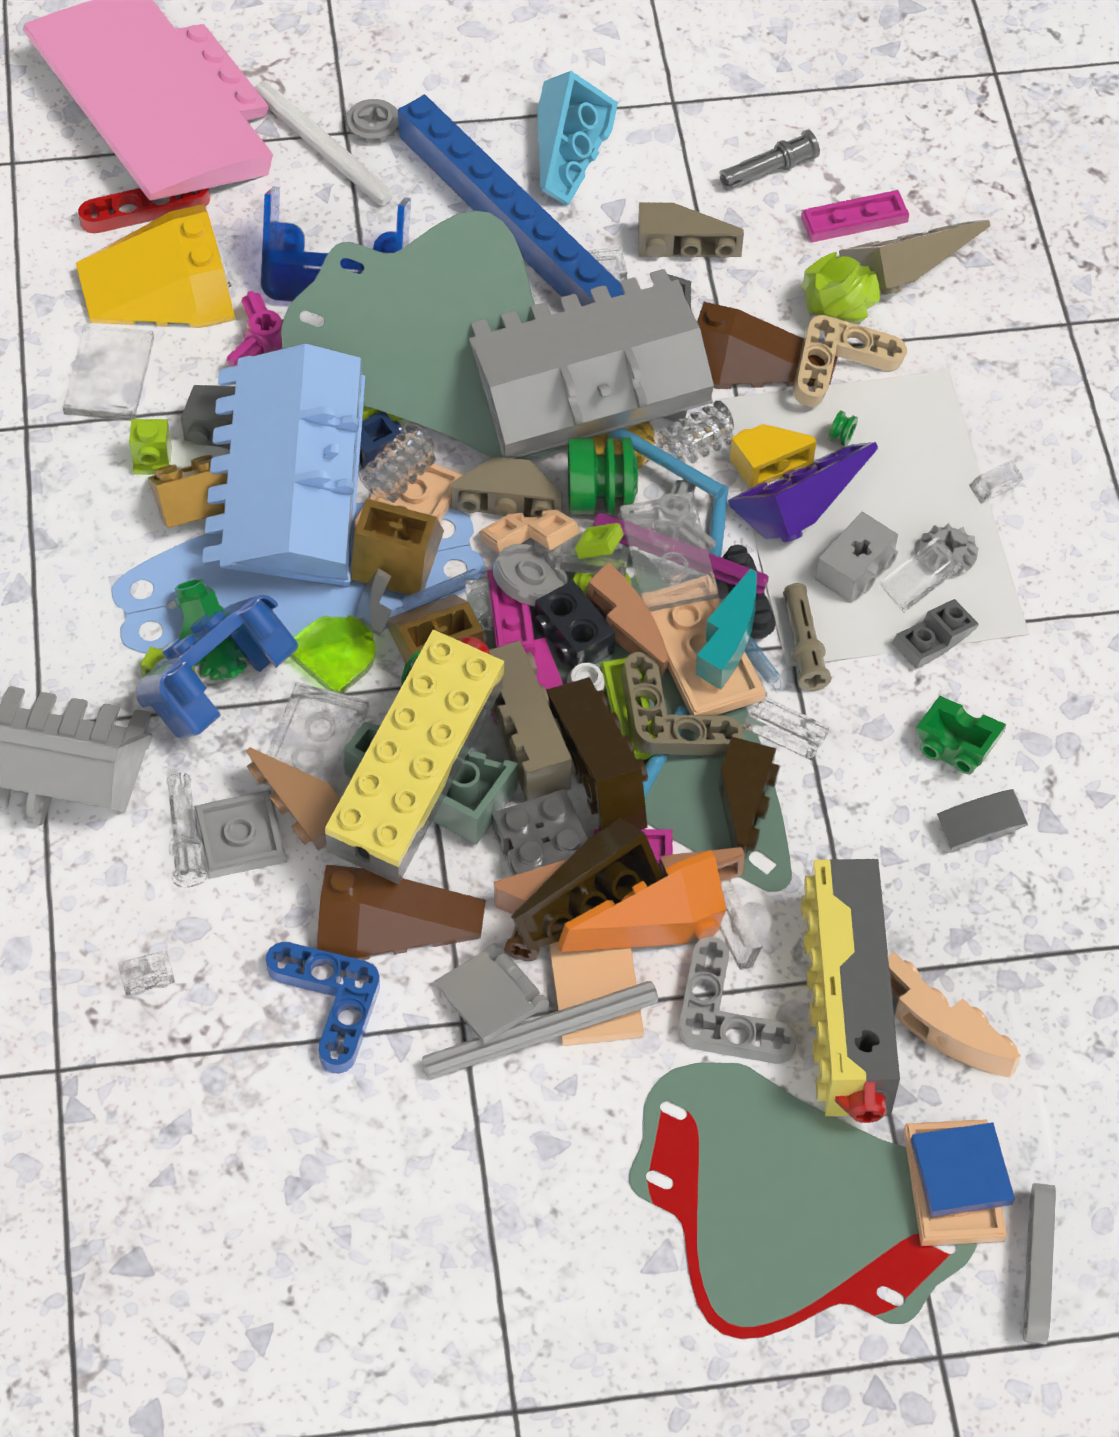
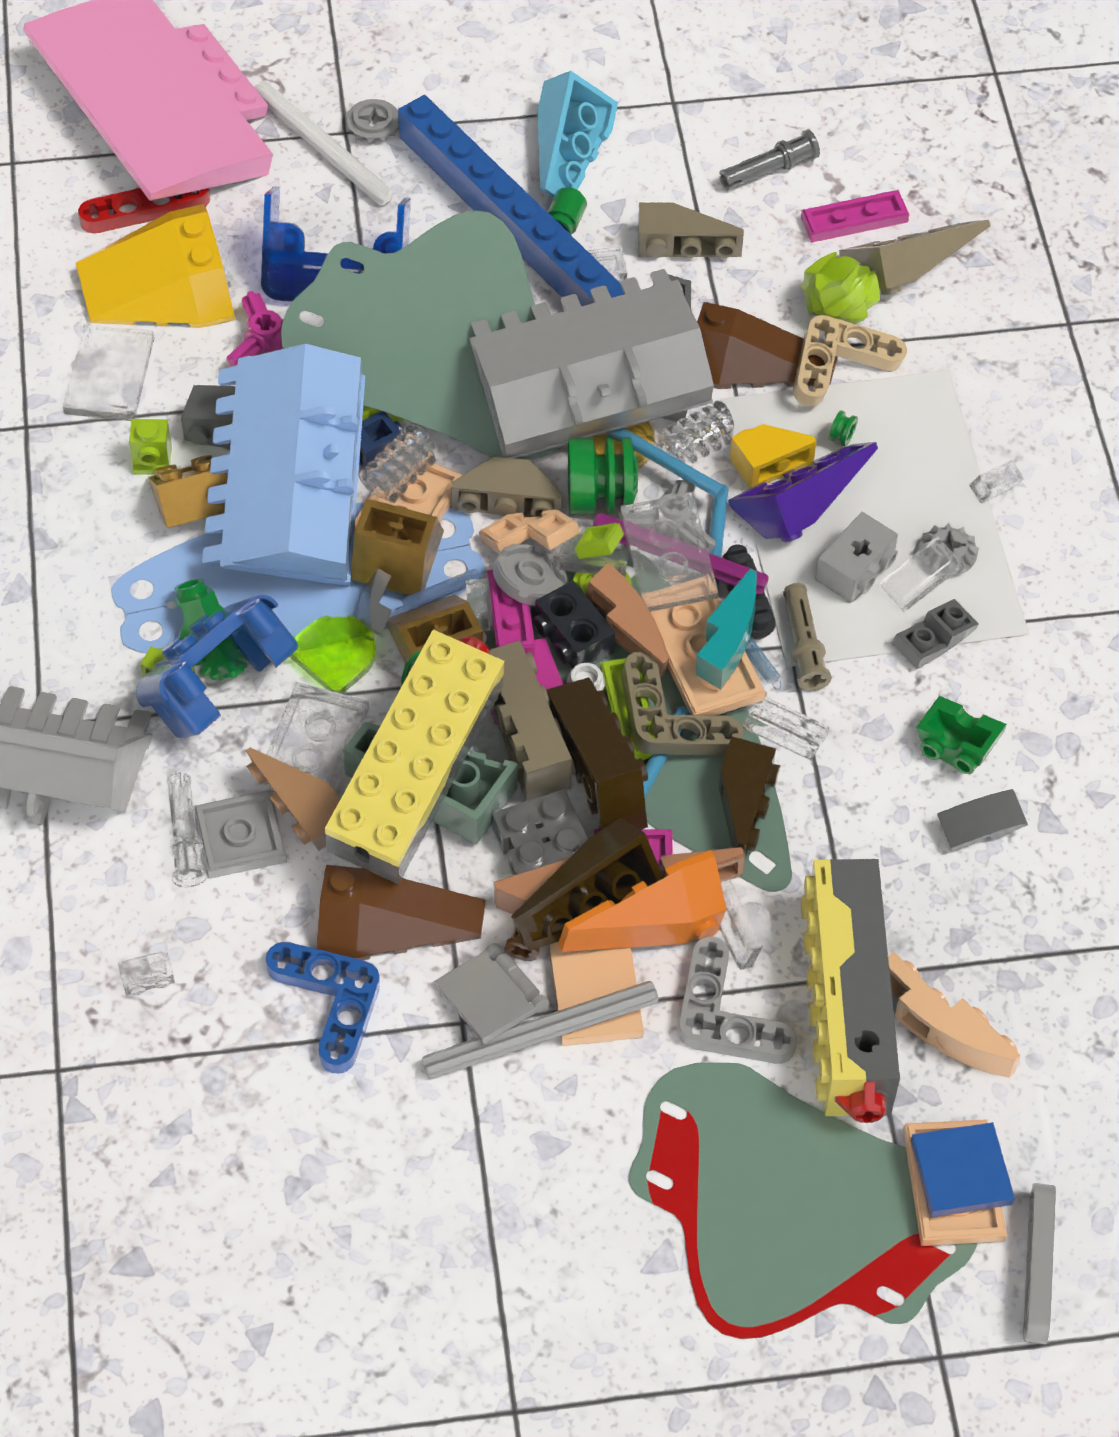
none -> green brick [547,188,587,235]

